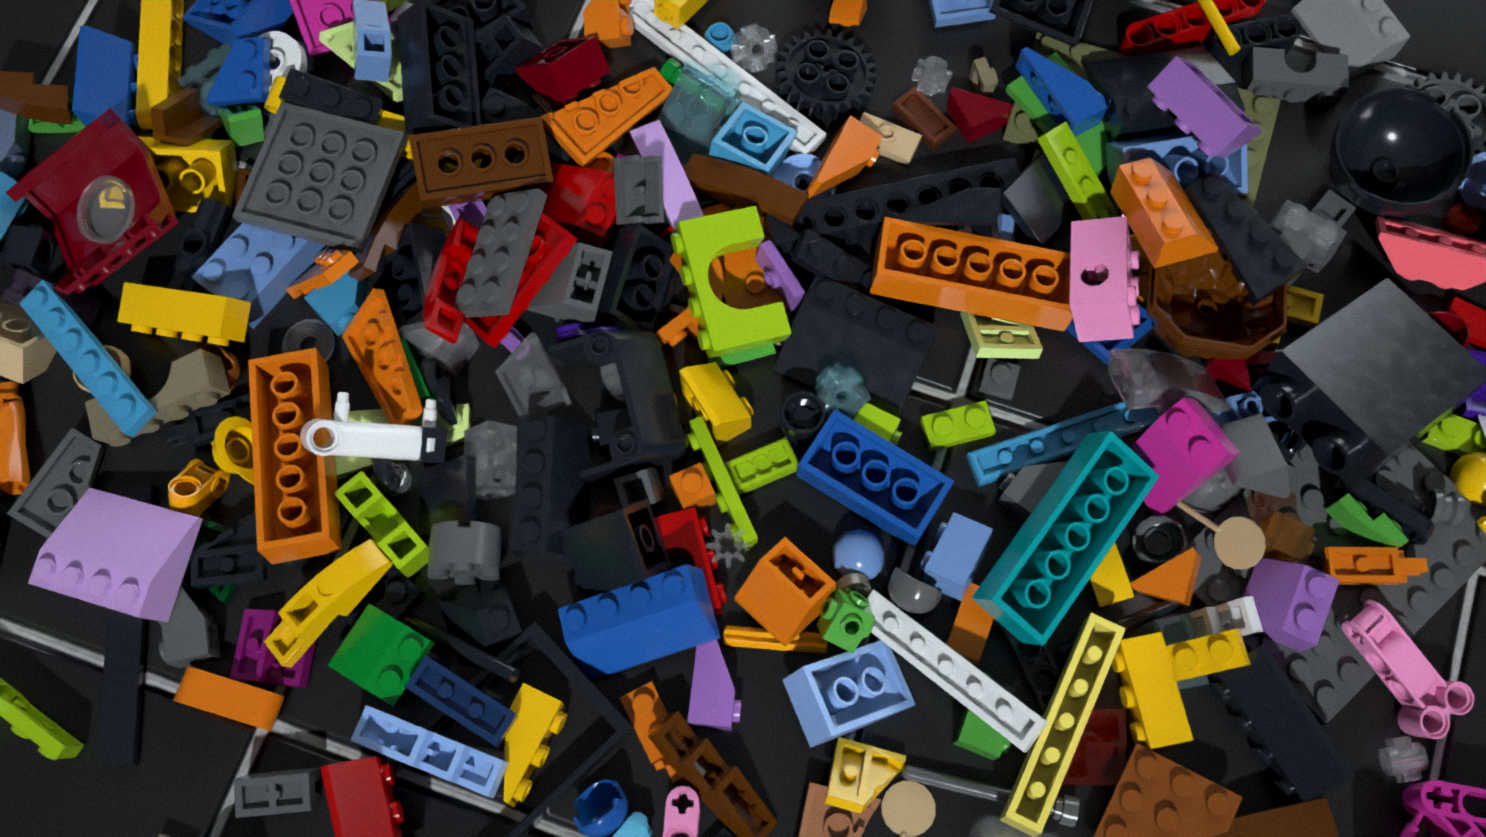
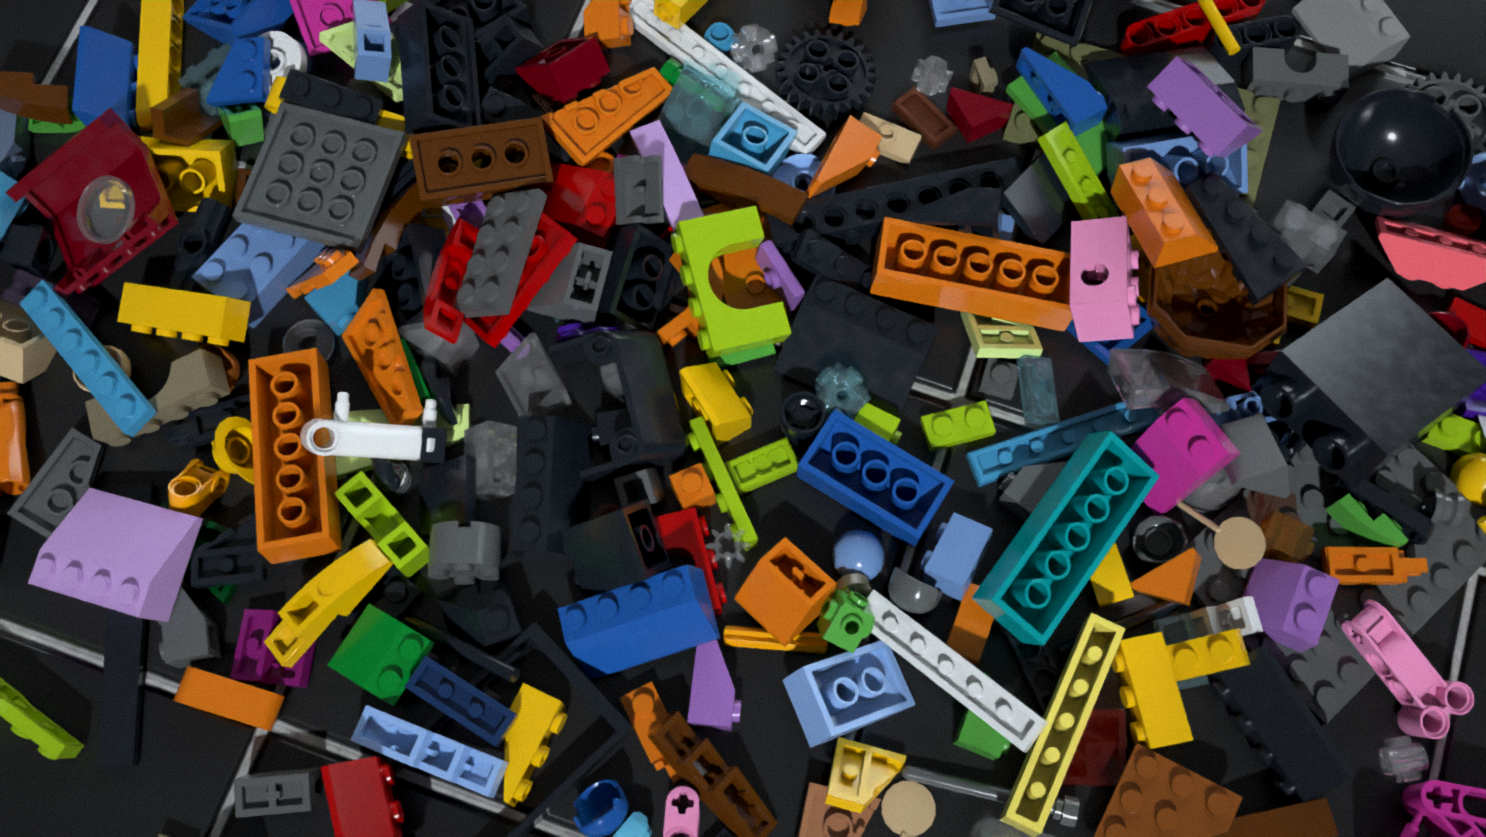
none -> clear light blue plate [1017,355,1060,426]

